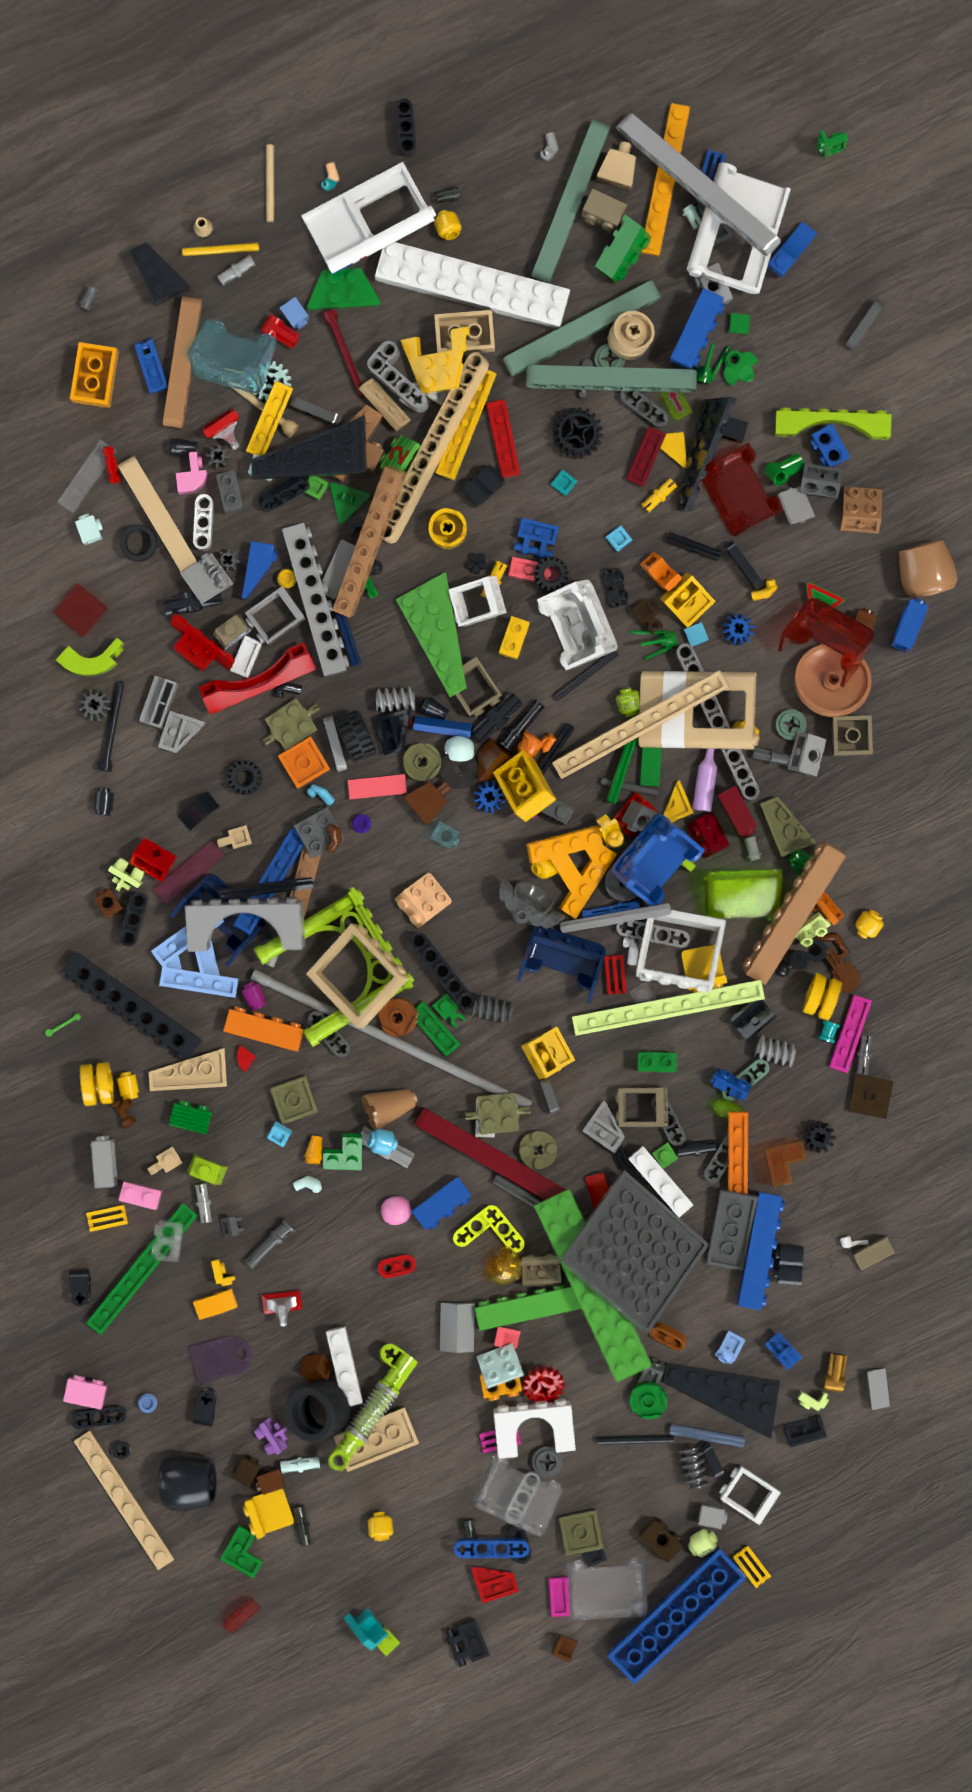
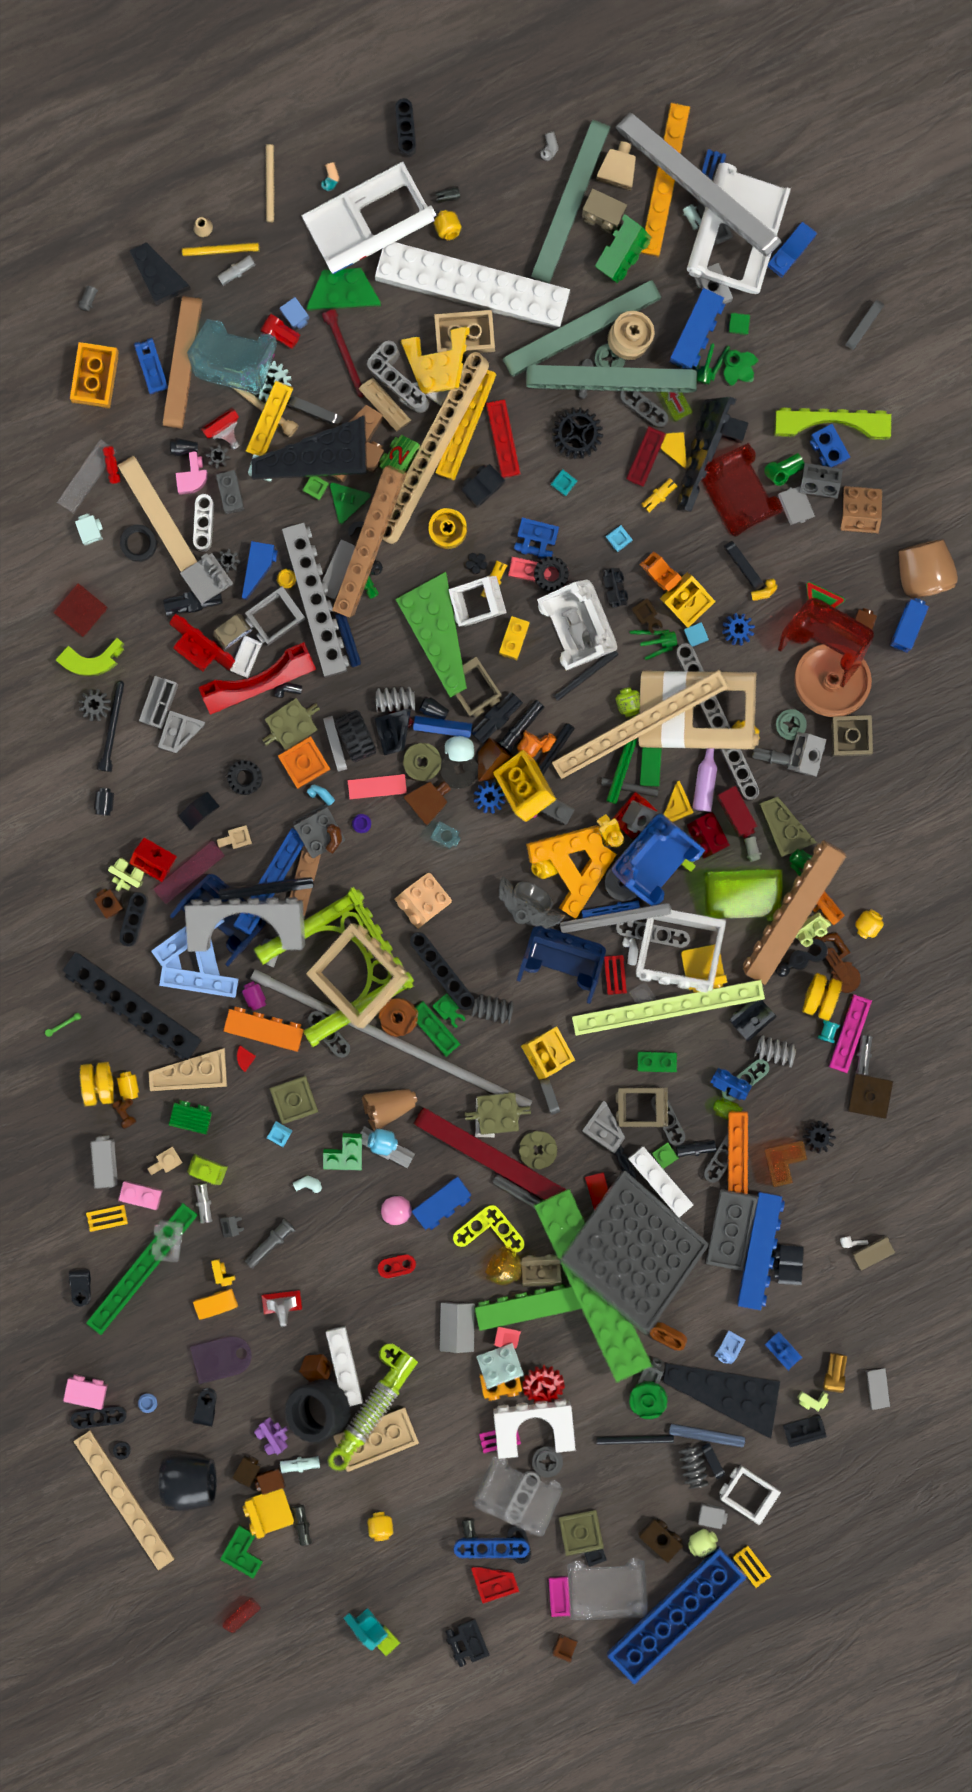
black beam [258,477,310,511] -> none
light orange cone [304,1136,323,1165] -> none
black axle [666,532,721,561] -> none
green bracket [816,130,848,158] -> none

